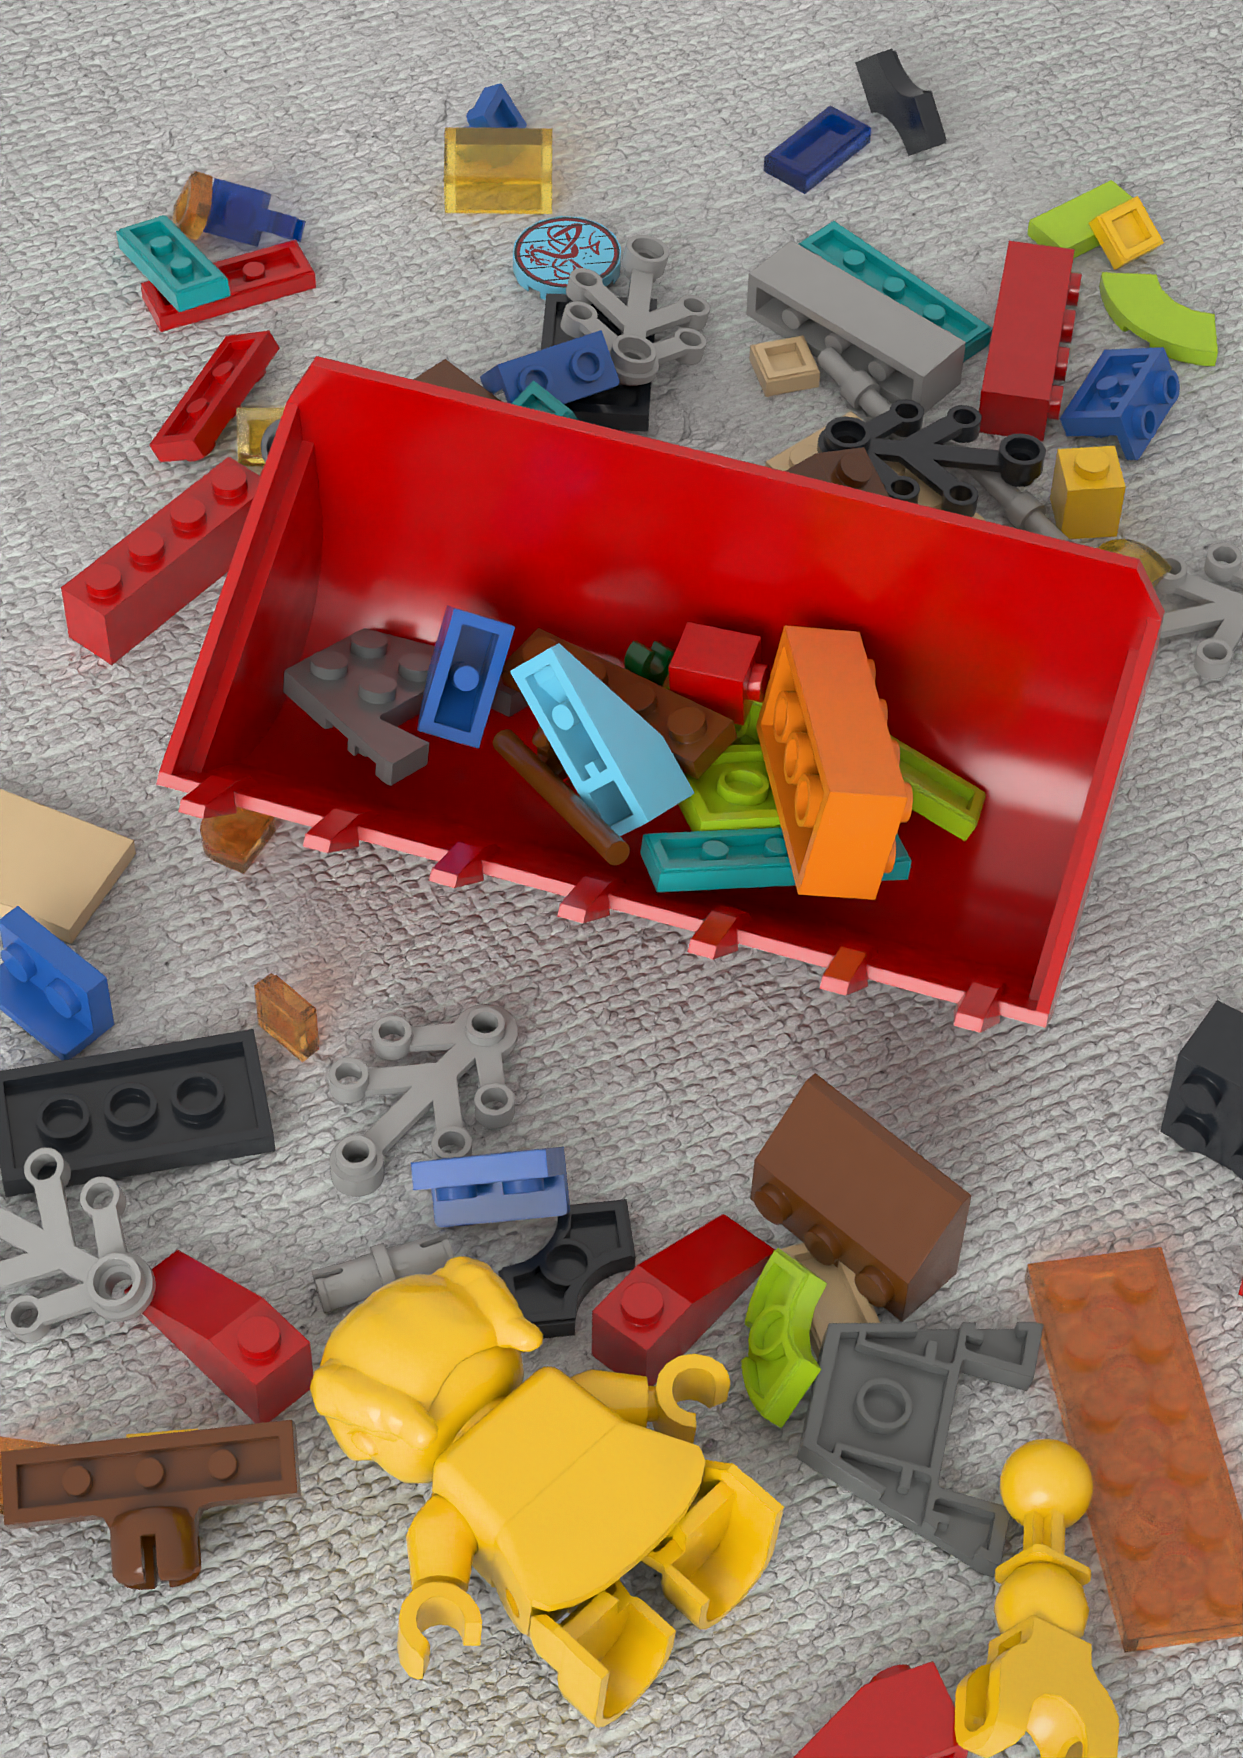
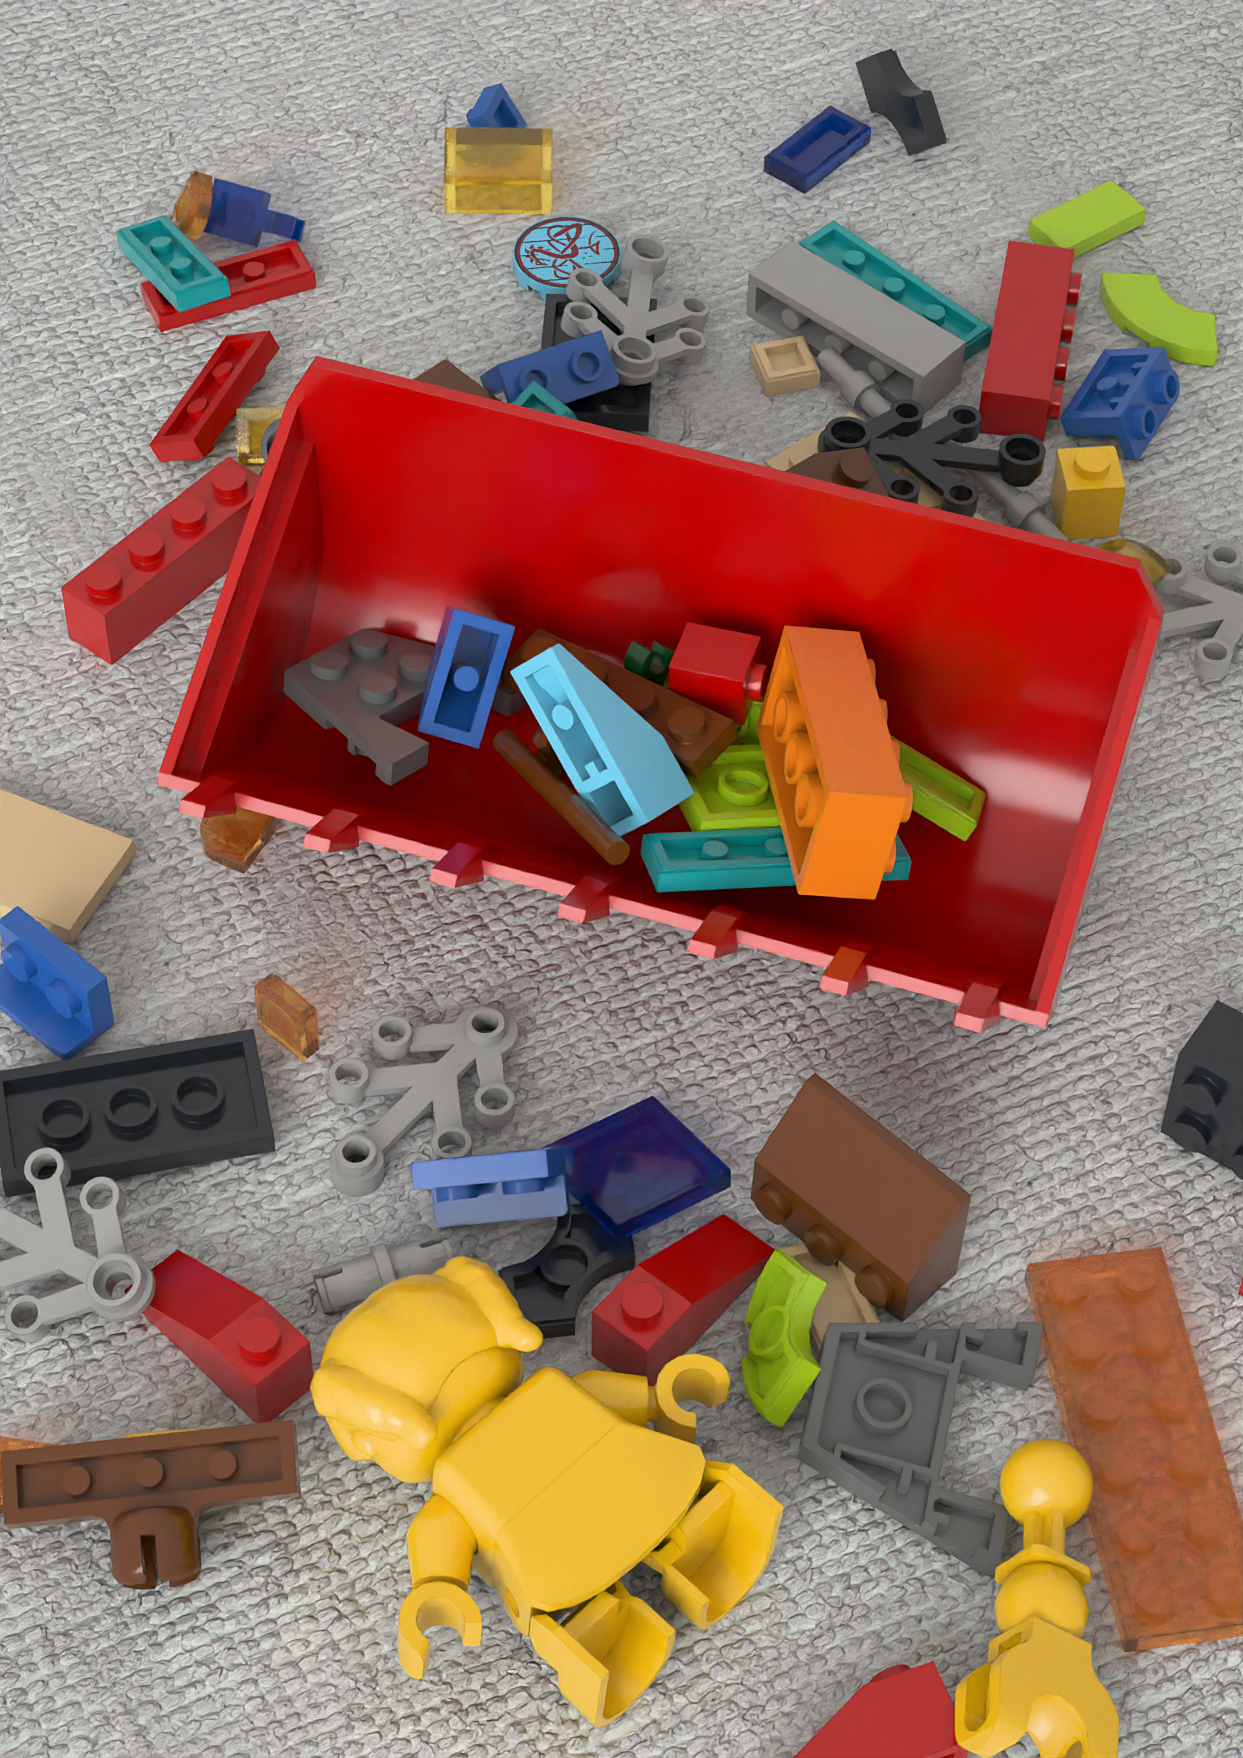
yellow tile [1088,196,1164,270] -> none
none -> clear blue tile [542,1095,731,1242]

